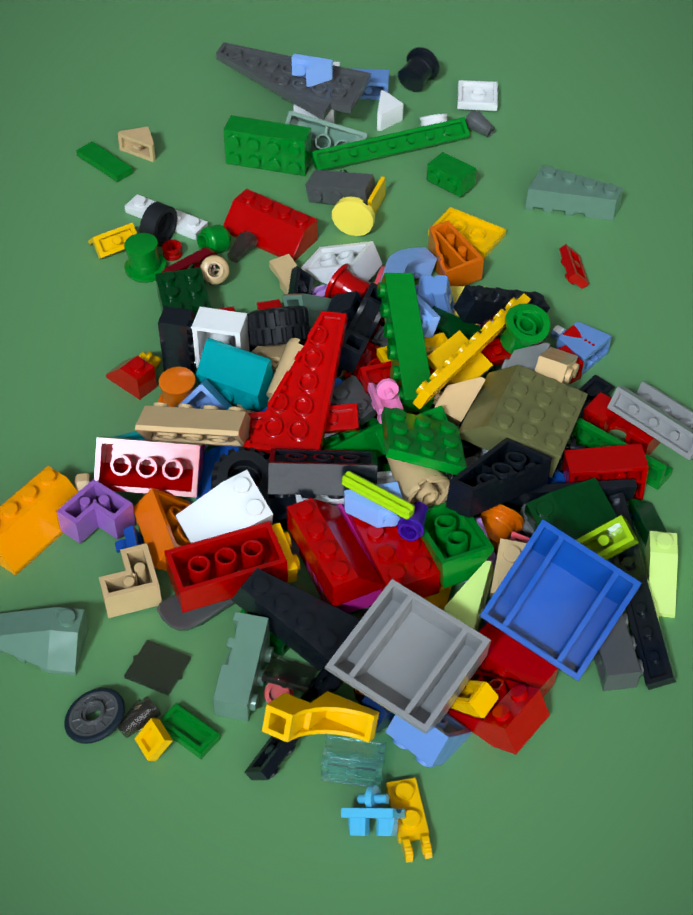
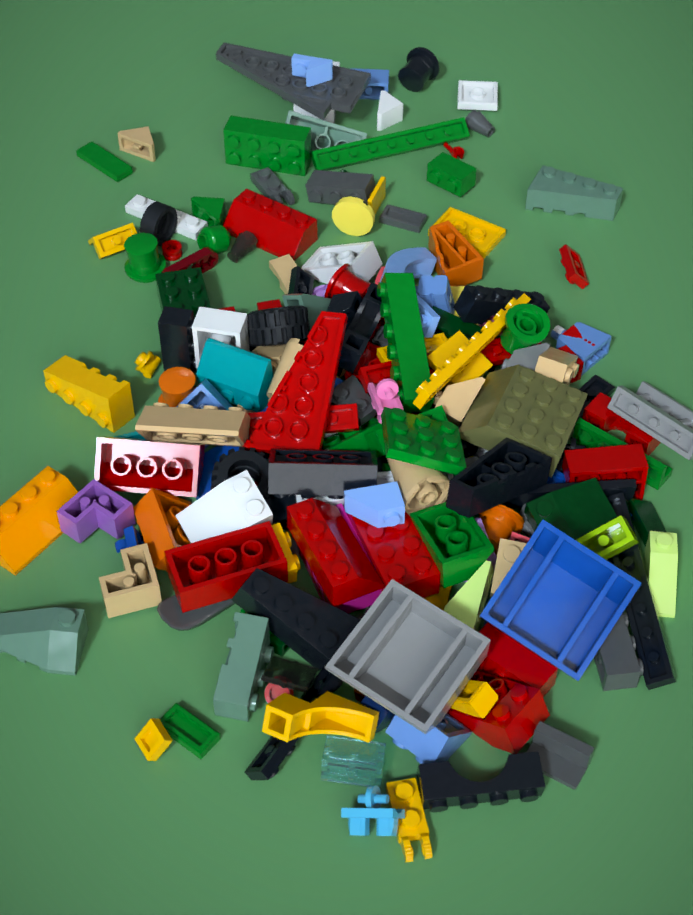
dark grey wheel [64,688,125,744] -> none
tan tile [74,473,91,492] -> none
red slope [106,356,157,400] -> none
clear smoke cone [117,696,161,739] -> none
clear smoke piece [124,640,191,696] -> none
tan head [200,255,230,285] -> none
lime axle [342,471,415,520] -> none
dark purple cone [397,502,428,541] -> none
white piece [420,113,448,126] -> none
none -> yellow wedge [43,355,135,433]
none -> green slope [191,196,226,226]
none -> dark grey hinge [250,167,295,205]
none -> dark grey tile [379,204,427,233]
none -> black arch [416,751,546,812]
none -> red hand [443,143,464,159]
none -> dark grey panel [526,721,594,790]

